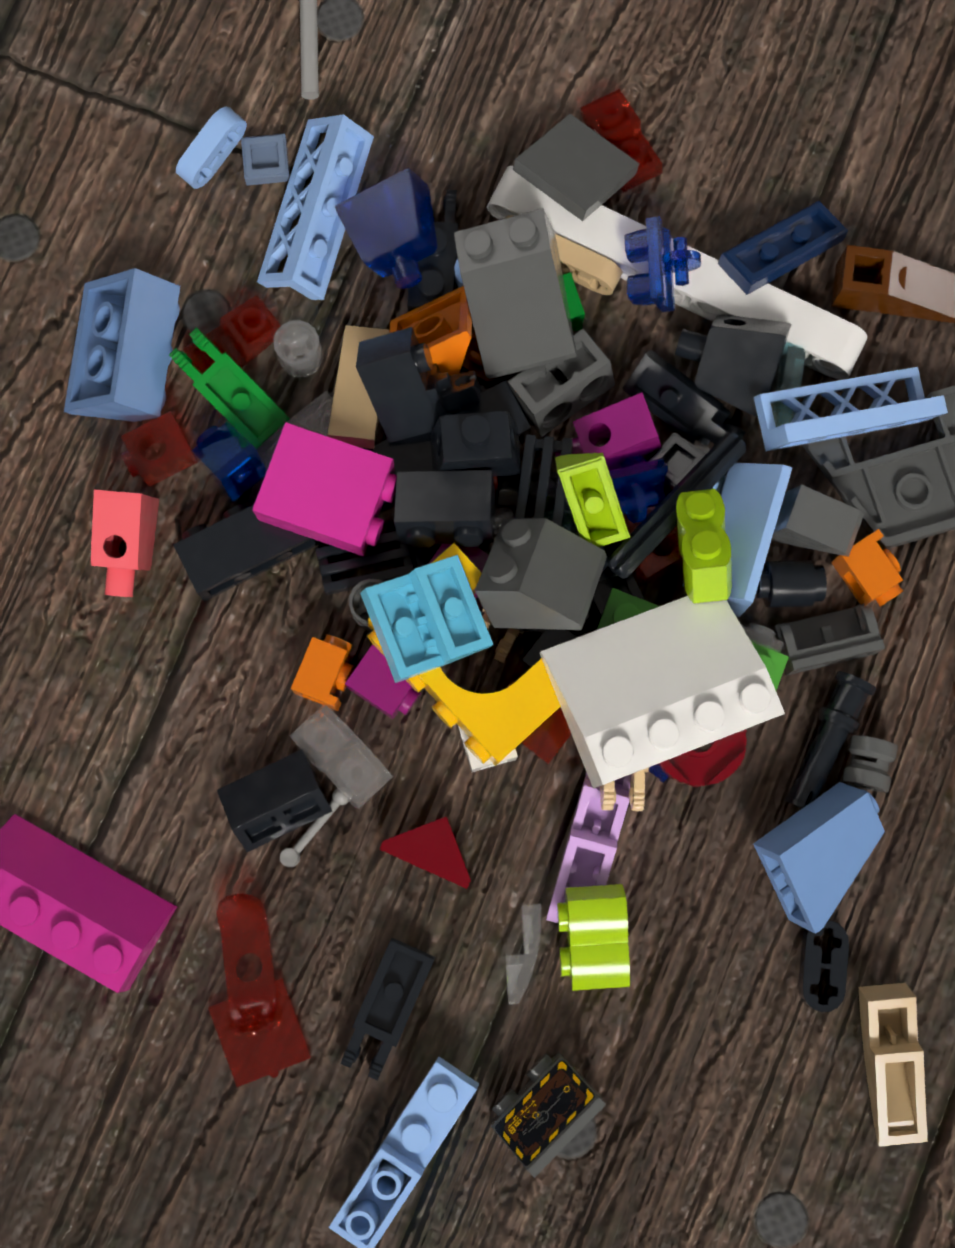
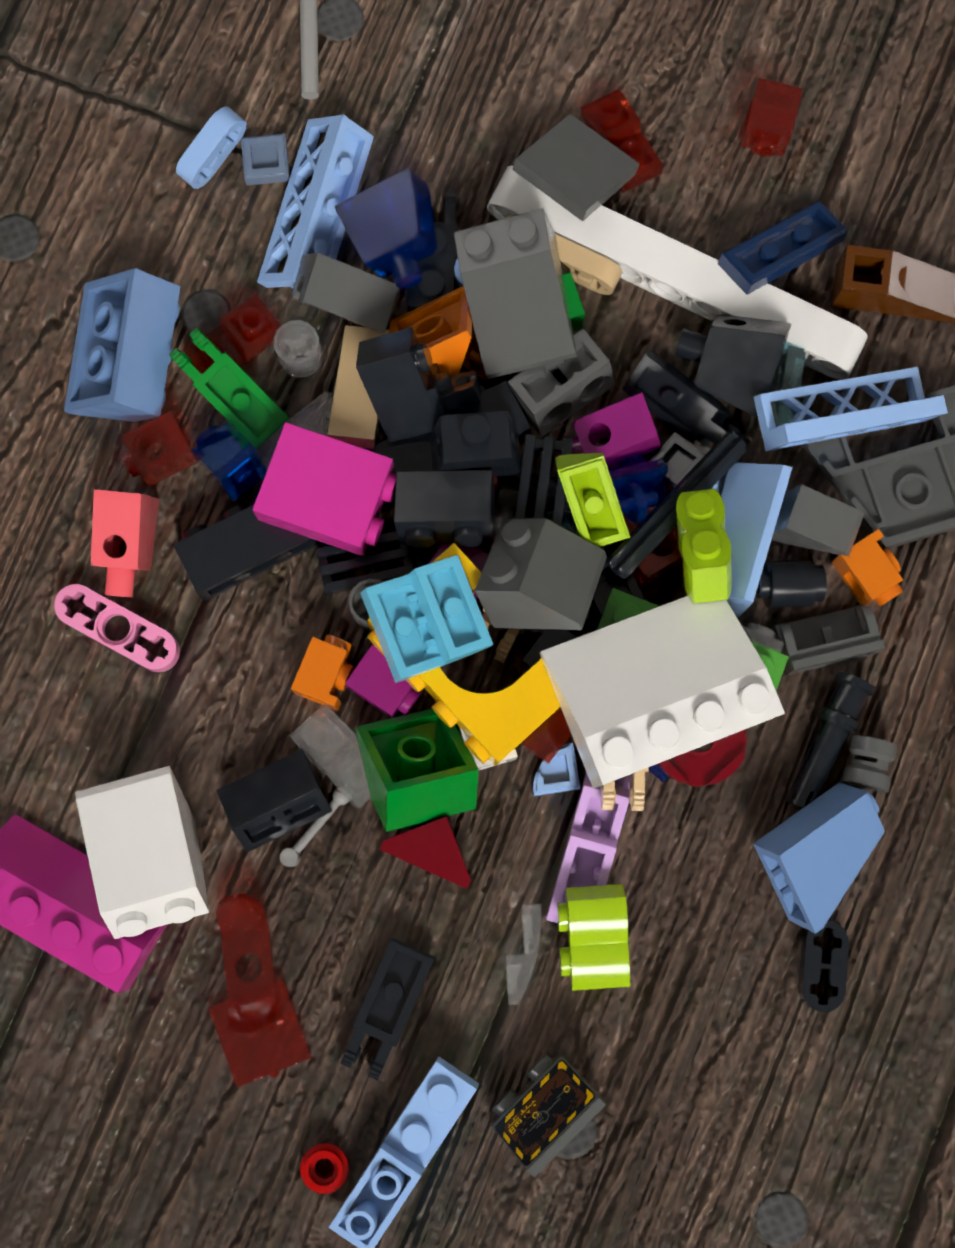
clear blue hips [624,216,701,312] -> none
tan slope [858,983,928,1146] -> none
none -> bright pink beam [54,584,180,672]
none -> white slope [75,766,209,939]
none -> dark grey hinge [292,253,399,333]
none -> red plate [300,1143,349,1194]
none -> green slope [356,709,479,832]
none -> light blue tile [533,742,580,797]
none -> clear red brick [740,78,803,157]

